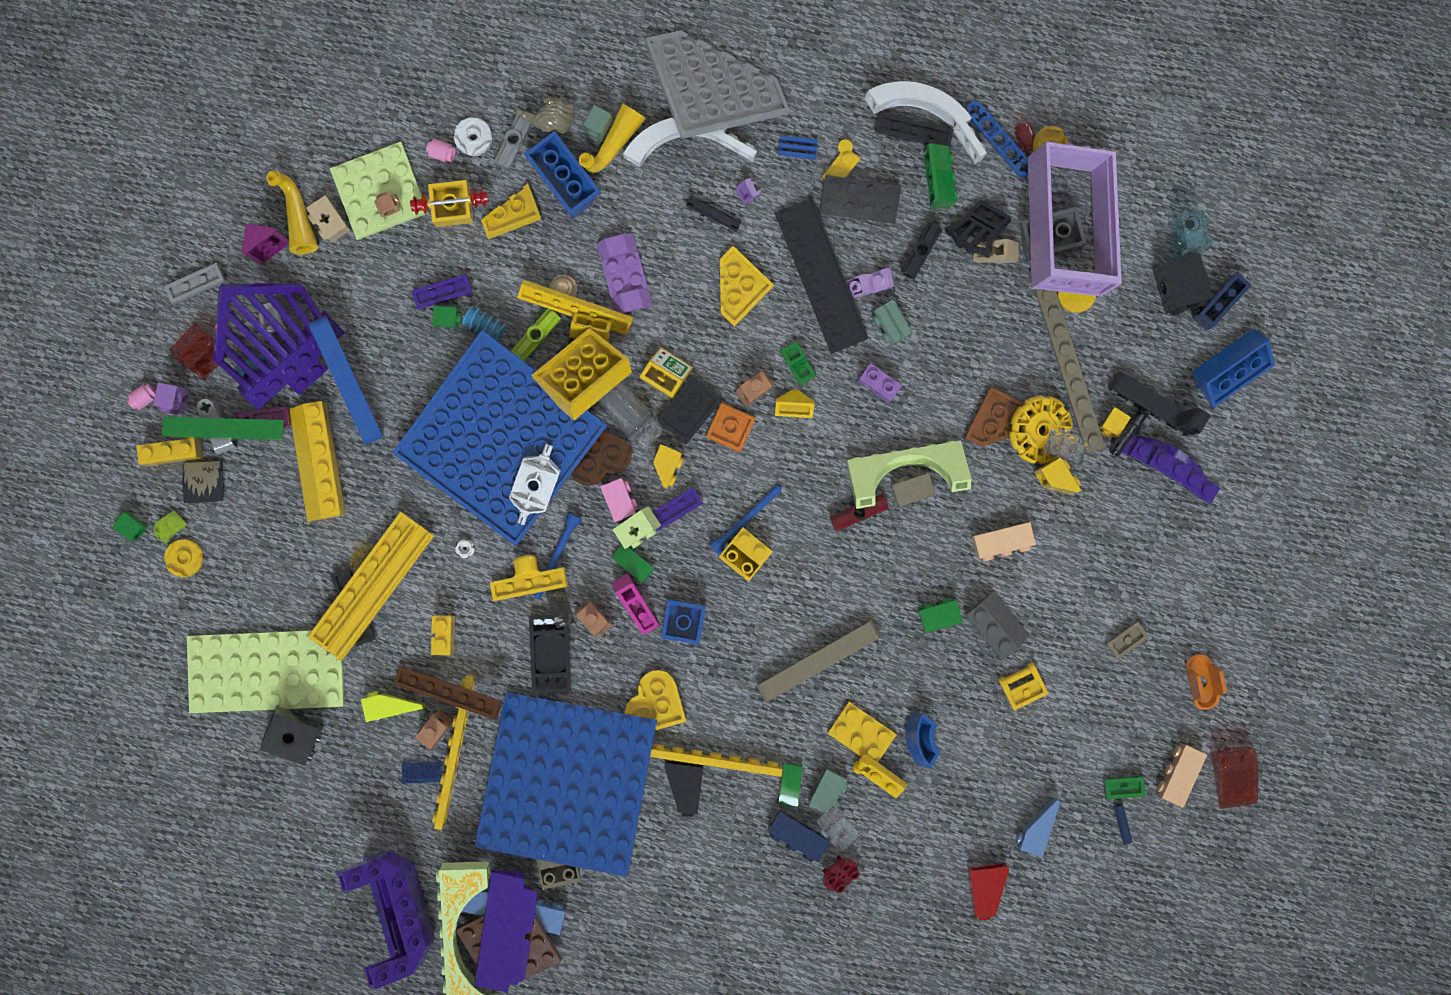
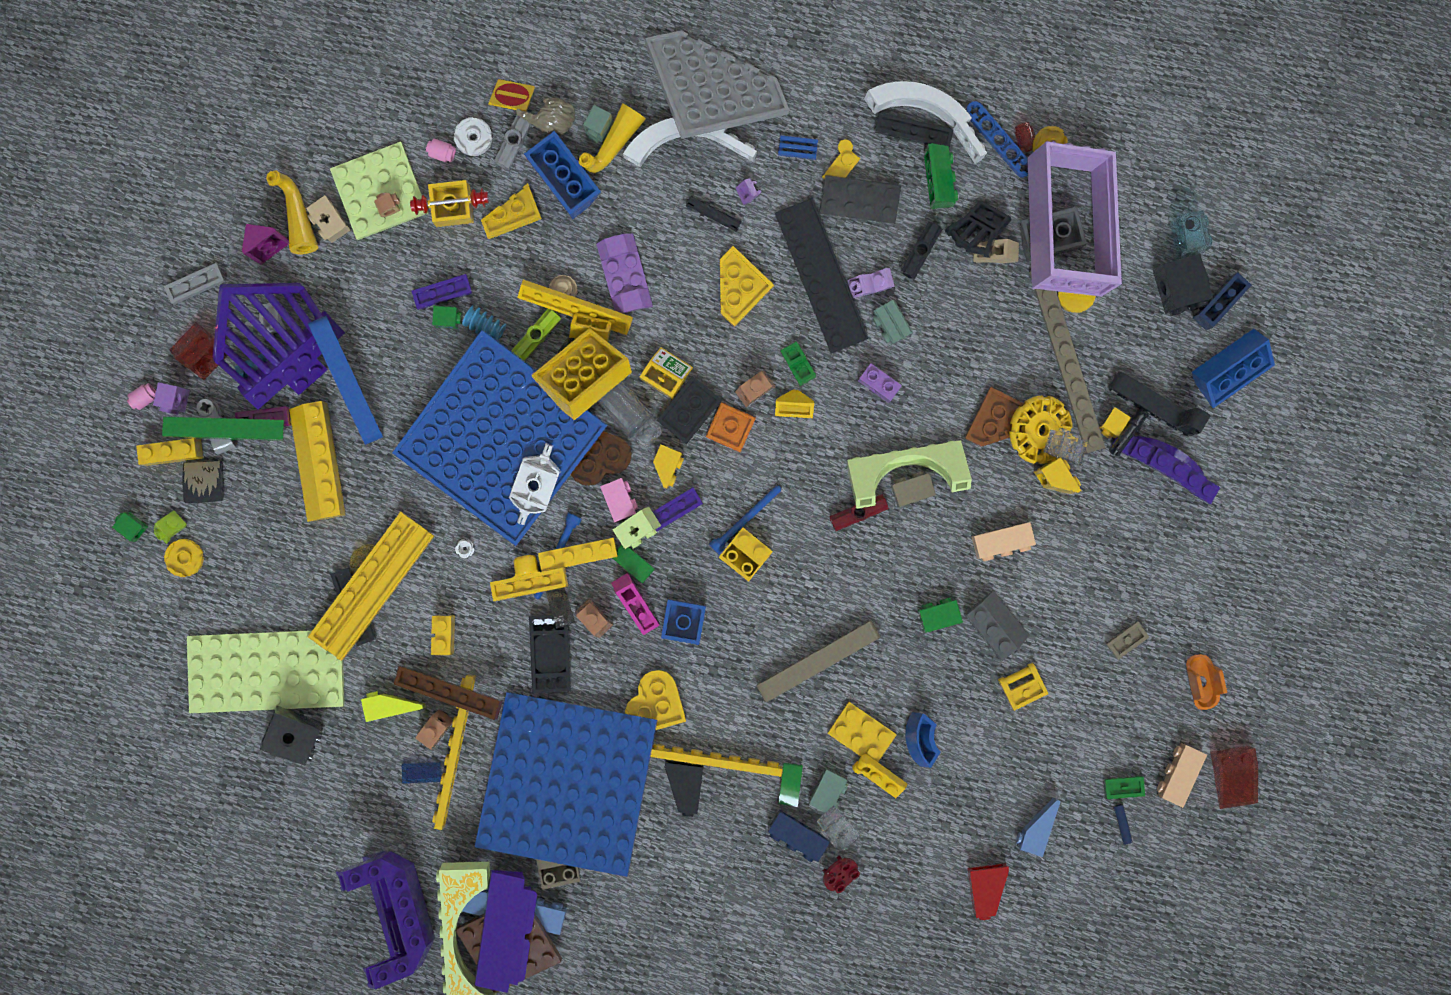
none -> piece [488,79,535,112]
none -> yellow plate [538,537,618,572]

